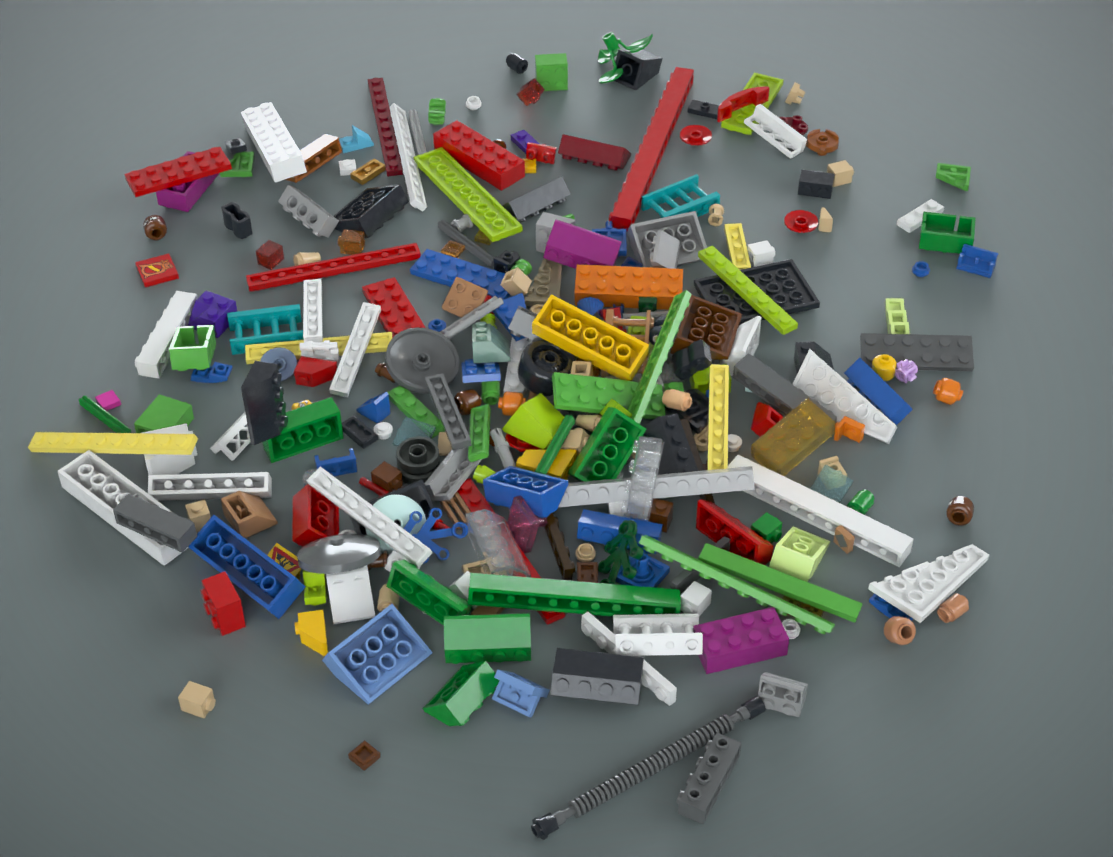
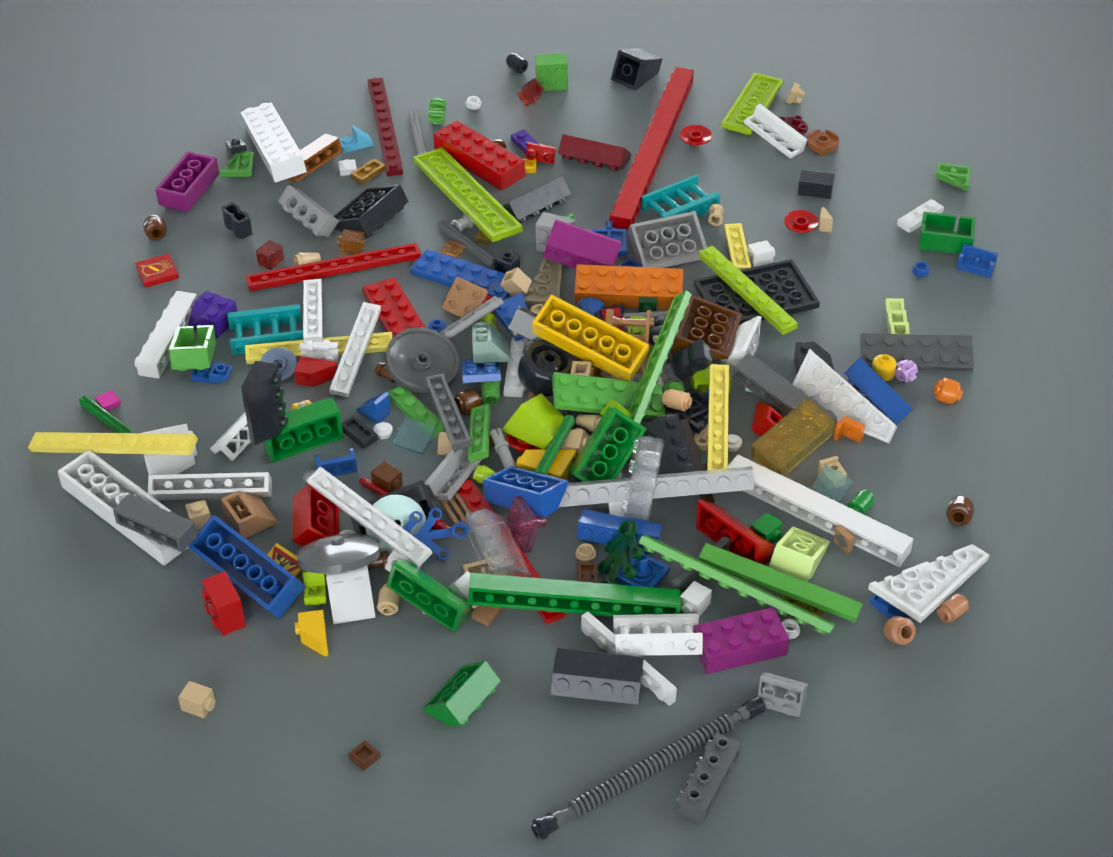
red plate [124,146,232,197] -> none
bright green brick [134,394,194,433] -> none
medium blue slope [322,604,433,705] -> none
white plate [390,103,427,212] -> none
pearl dark grey wheel [396,436,440,484] -> none
slope [444,613,531,664] -> none
medium blue bracket [492,669,550,717] -> none
orange head [498,391,526,416] -> none
bright green wheel [511,259,532,276] -> none
dark brown plate [541,512,575,581] -> none
green plant [598,32,653,84] -> none
reddish brown brick [648,498,673,533] -> none
light grey slope [650,230,680,269] -> none
black plate [688,100,719,119] -> none
red slope [717,86,770,123] -> none
tan brick [827,160,854,187] -> none

